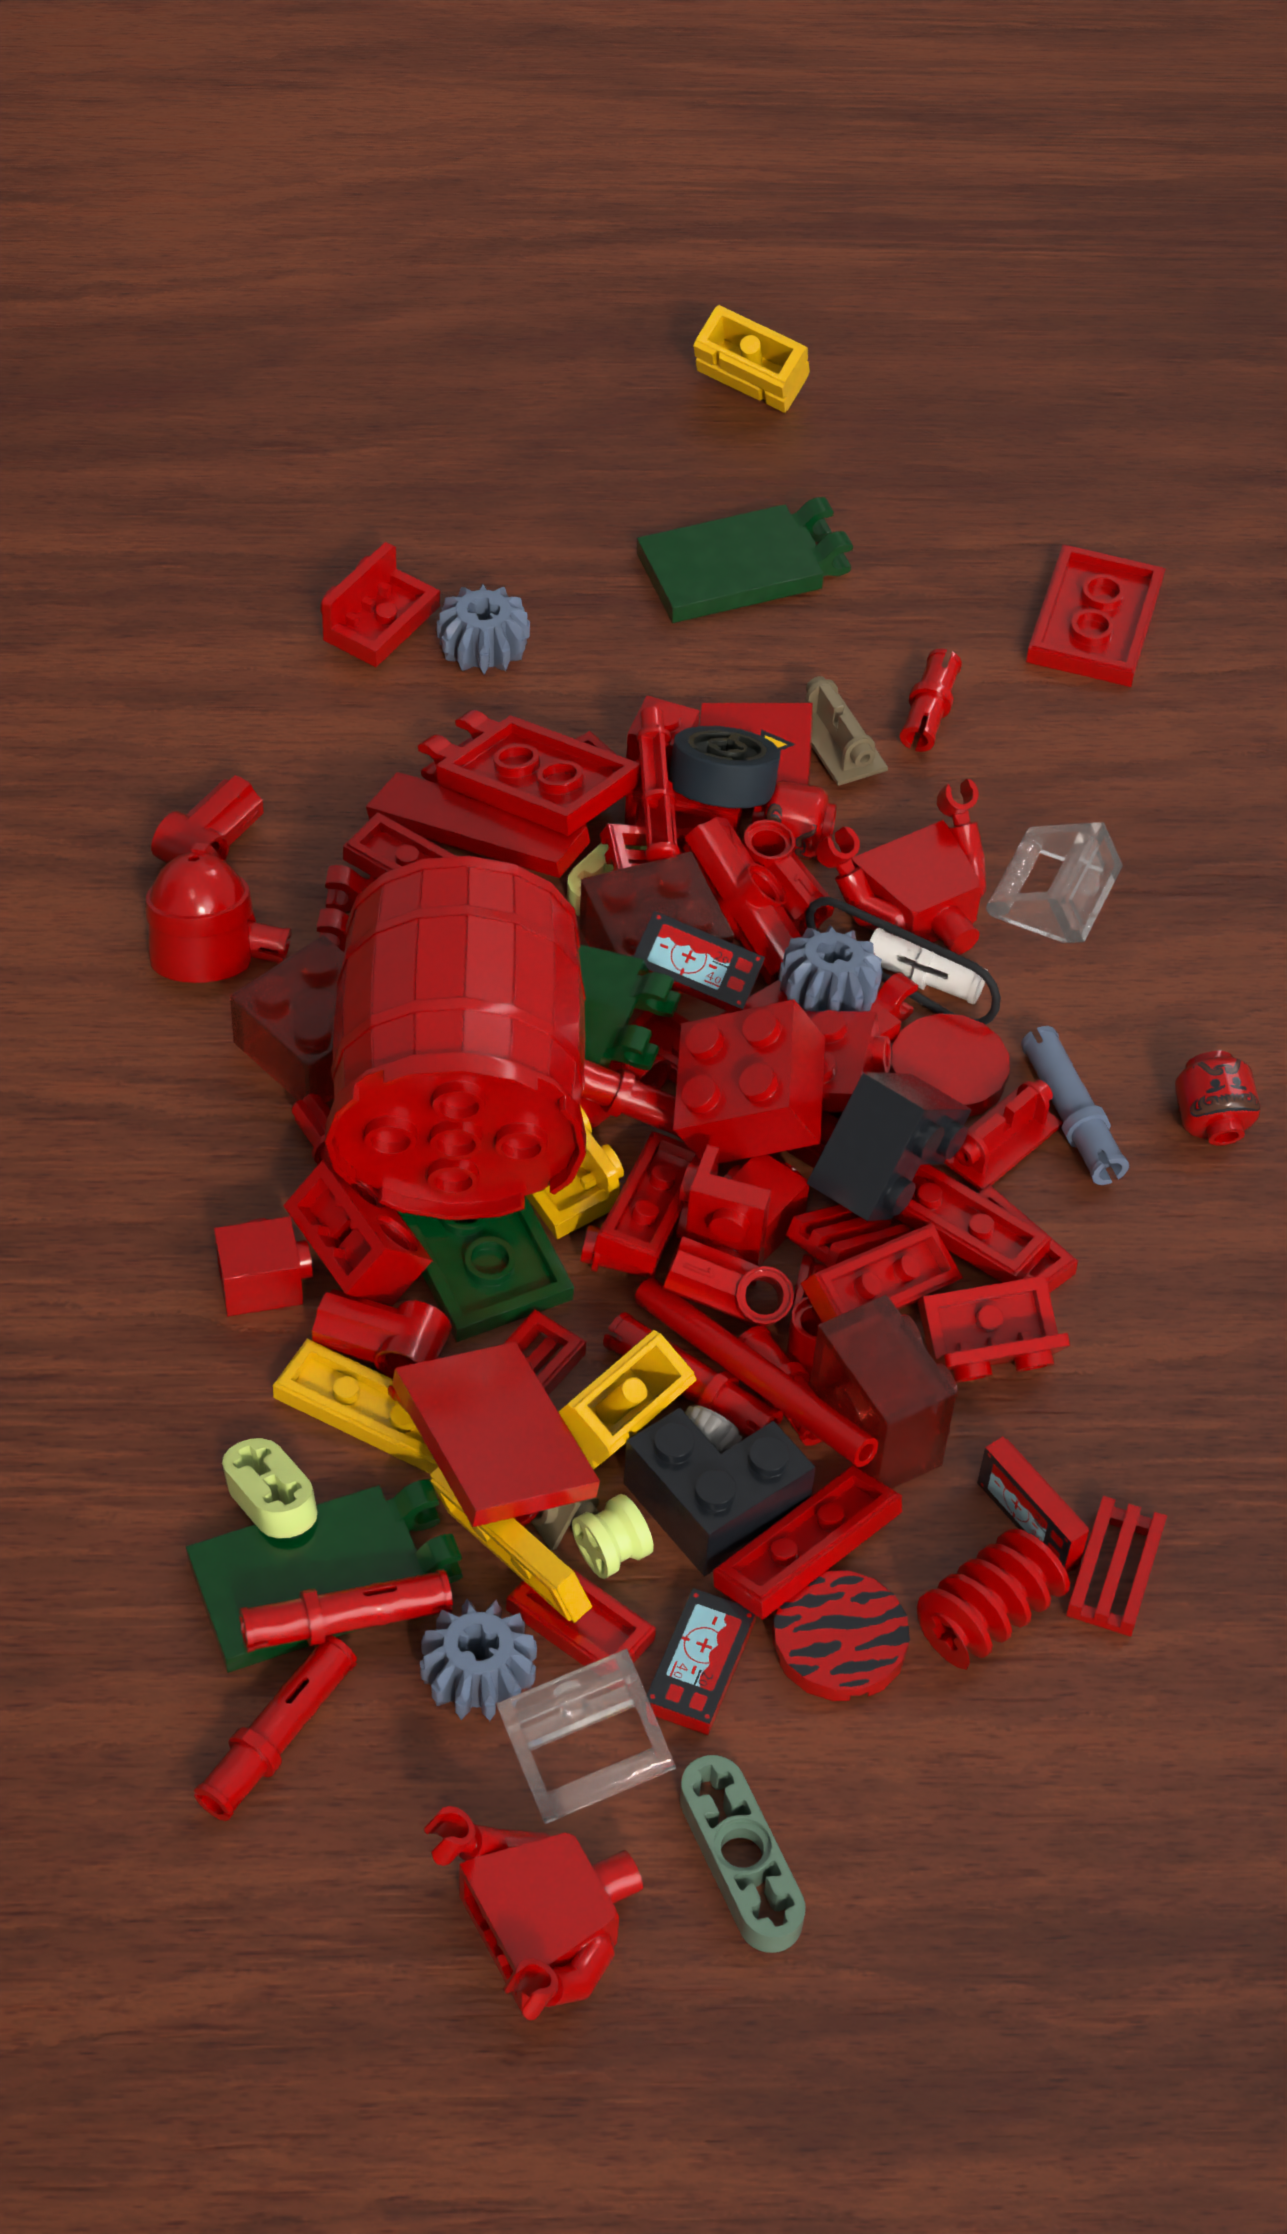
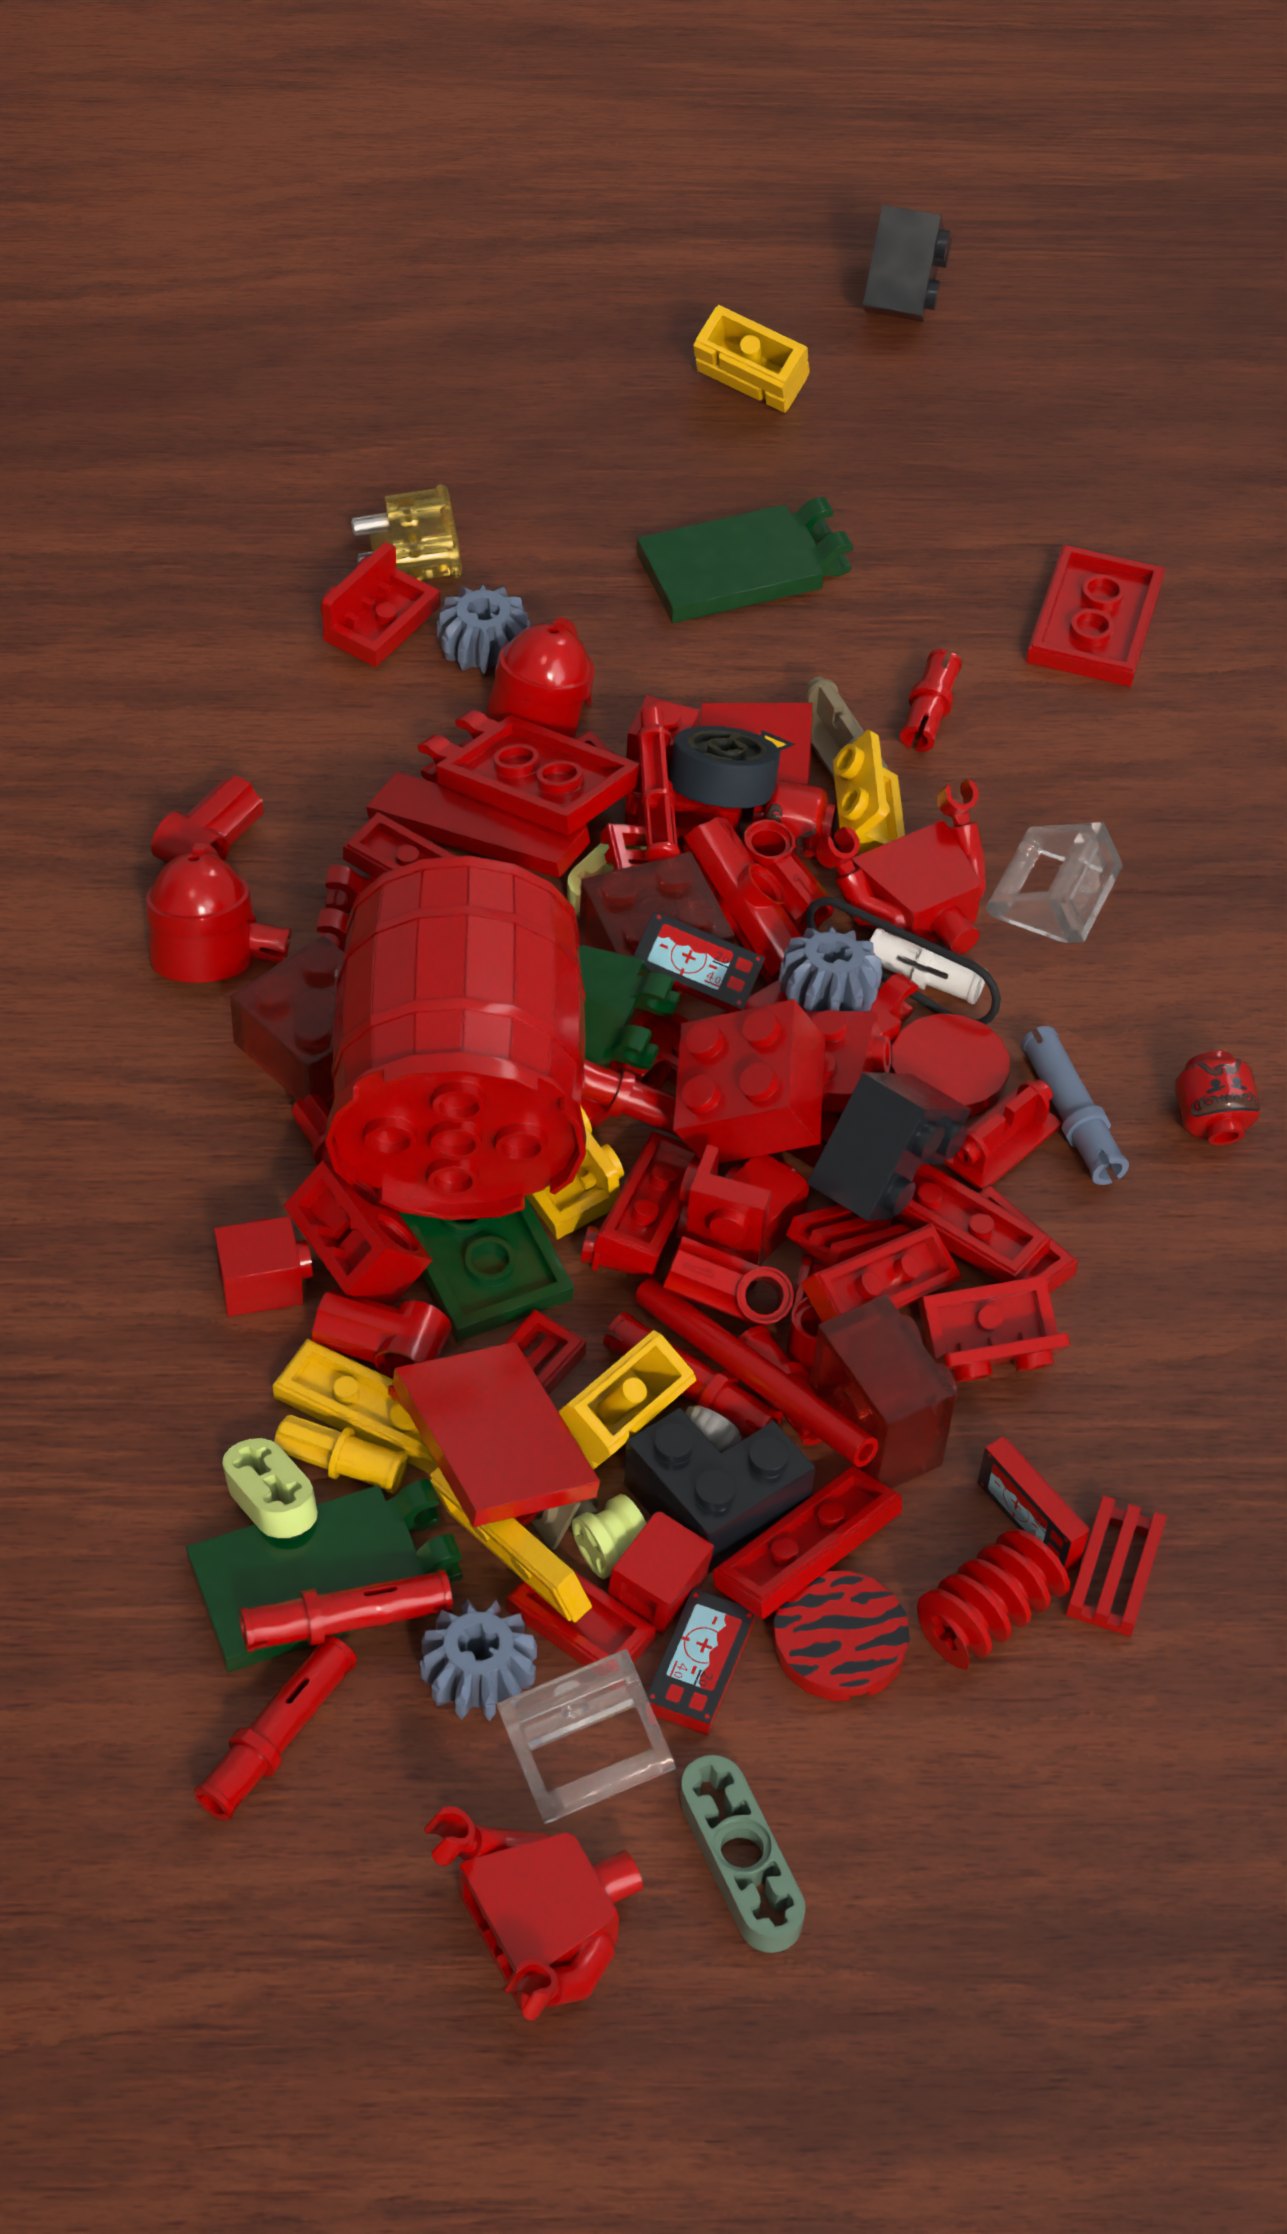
none -> yellow axle [274,1415,408,1494]
none -> clear yellow piece [351,484,462,580]
none -> red helmet [486,616,595,739]
none -> red panel [608,1512,714,1636]
none -> yellow bracket [832,730,905,854]
none -> black brick [863,205,952,322]

